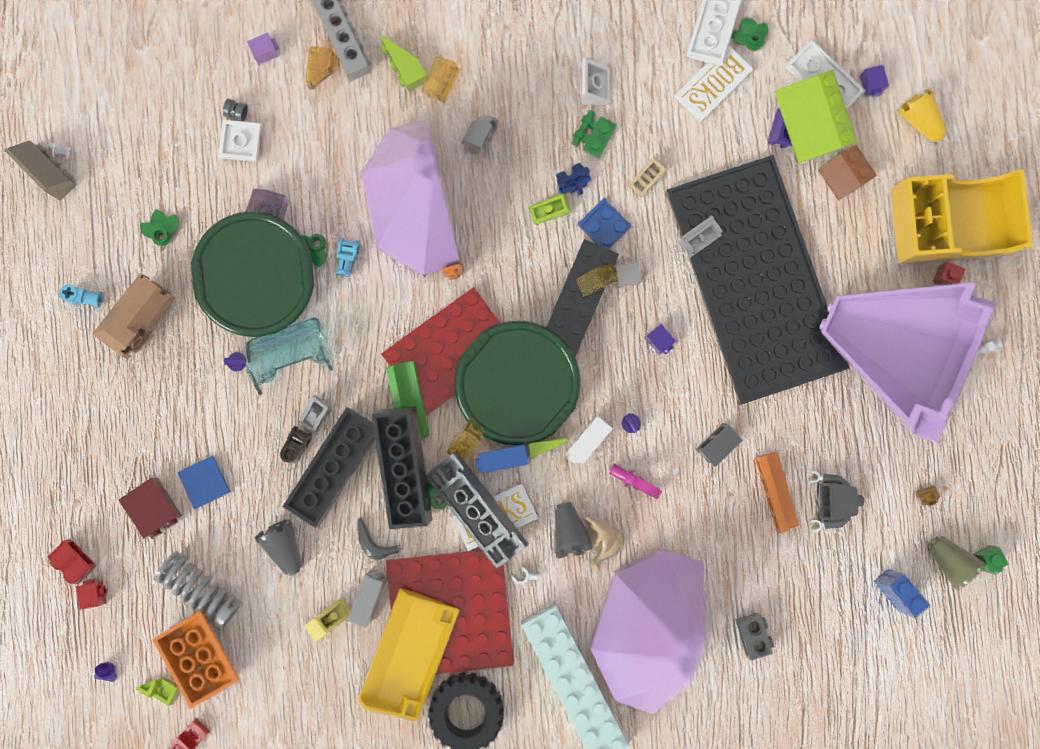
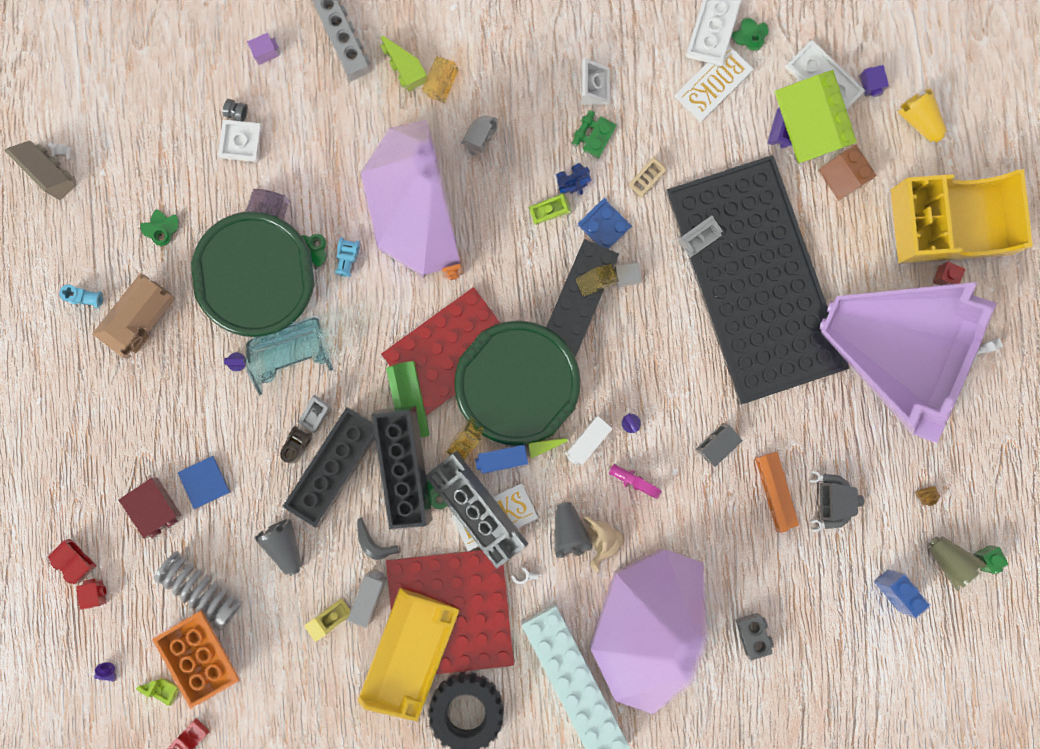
clear yellow slope [305,46,337,89] -> none
dark purple brick [644,324,676,355] -> none

